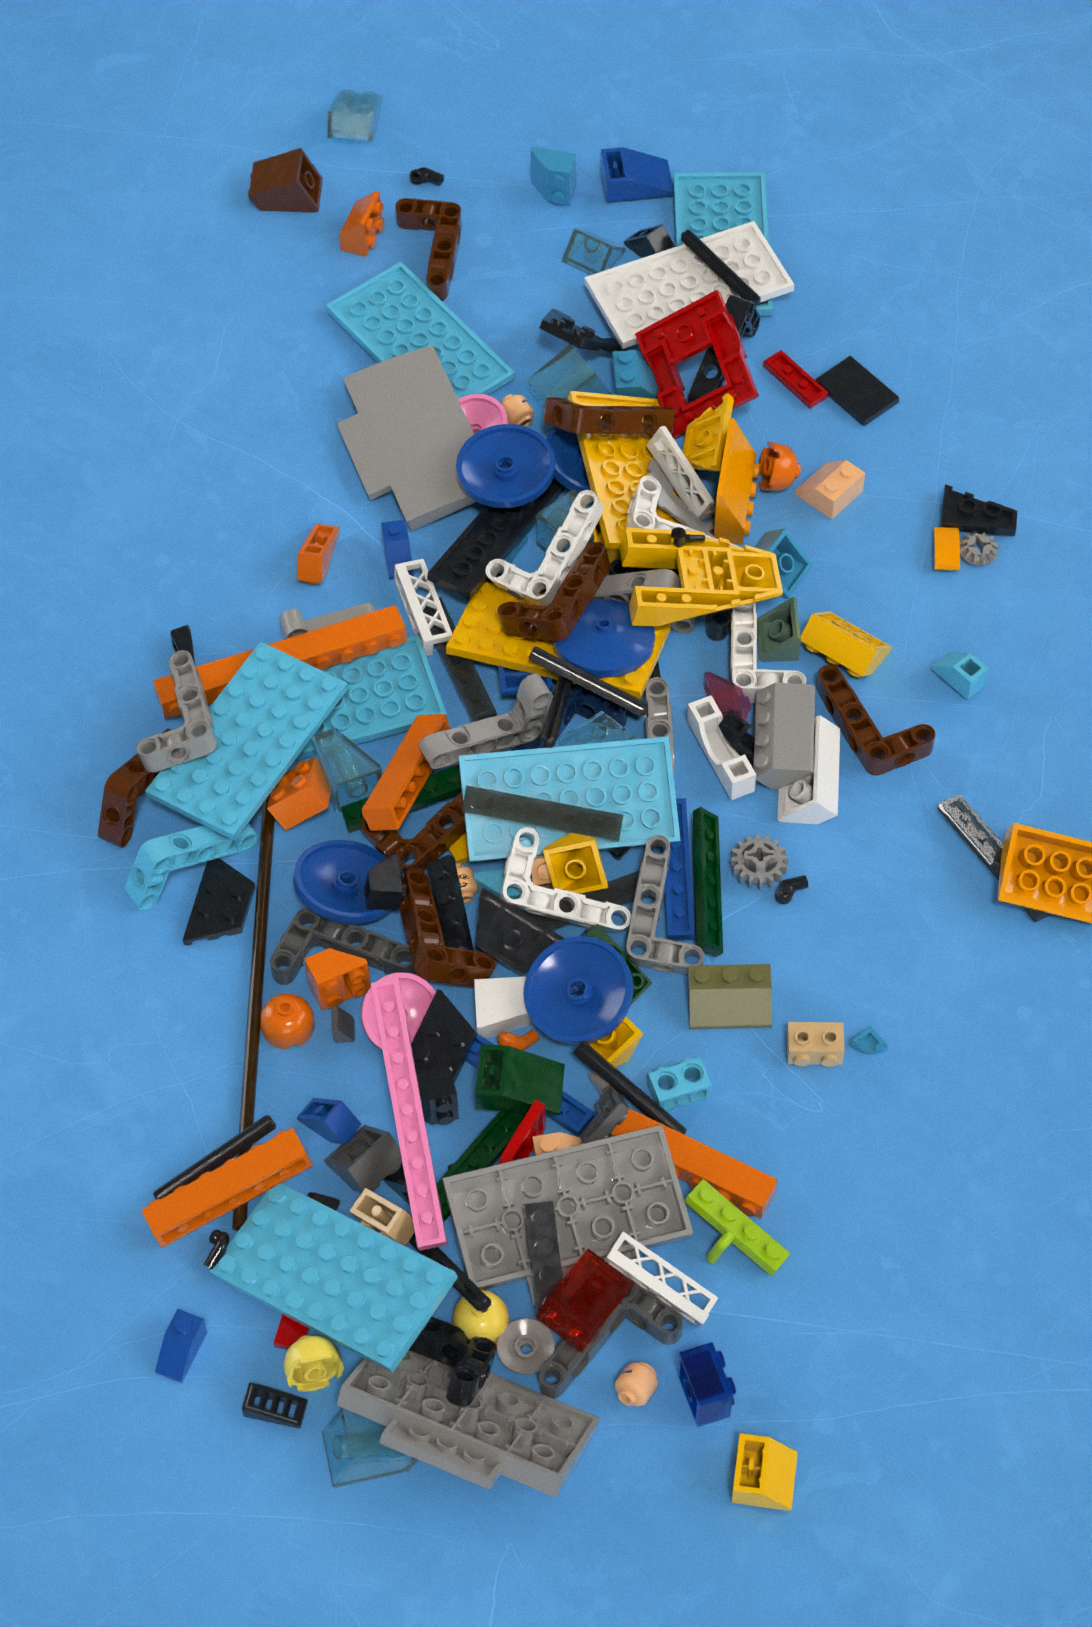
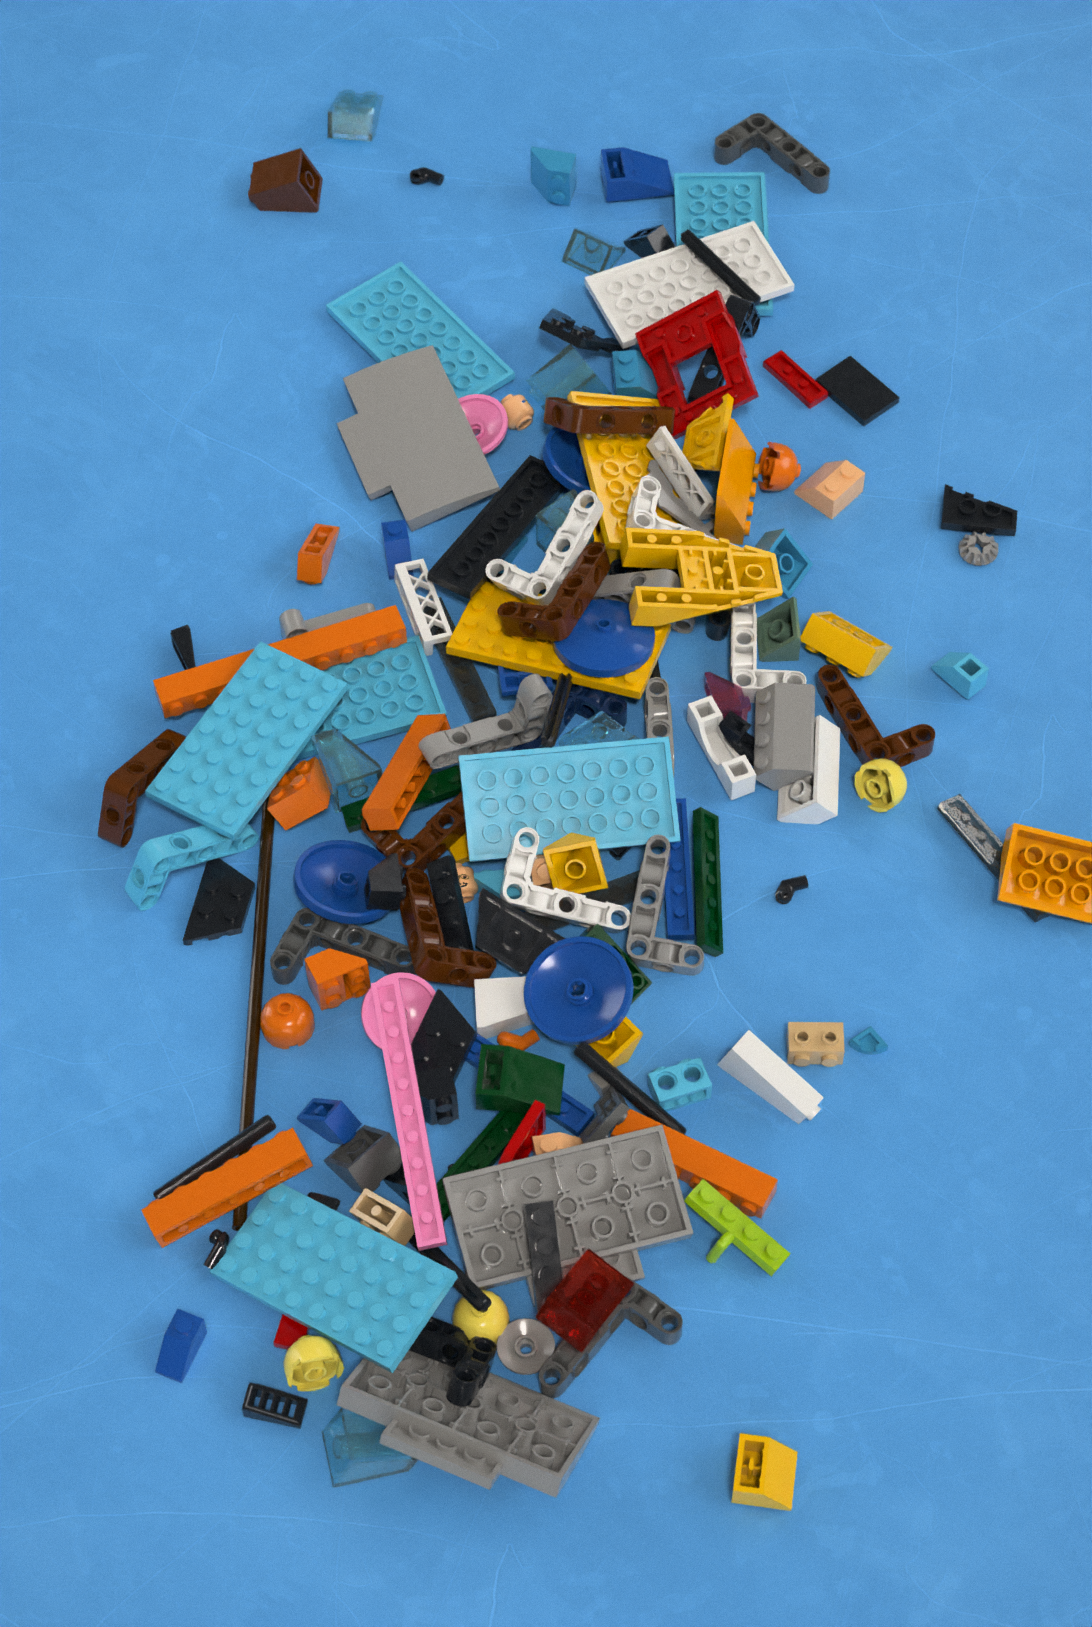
light grey beam [136,650,217,772] -> none
dark grey slope [332,1006,355,1043] -> none
orange slope [339,191,385,257] -> none
reddish brown beam [395,198,462,301] -> none
blue dish [456,424,555,508] -> none
clear smoke plate [461,785,624,842] -> none
black axle [529,647,647,716] -> none
white fence [603,1232,718,1327] -> none
light nougat head [614,1362,658,1407] -> none
black hand [671,527,705,548] -> none
clear blue brick [677,1342,736,1428] -> none
olive slope [687,964,772,1029] -> none
light grey gear [730,833,788,889] -> none
light orange slope [933,527,960,570] -> none
none -> dark grey beam [714,113,830,194]
none -> white slope [717,1030,824,1124]
none -> light yellow cylinder [855,758,907,812]

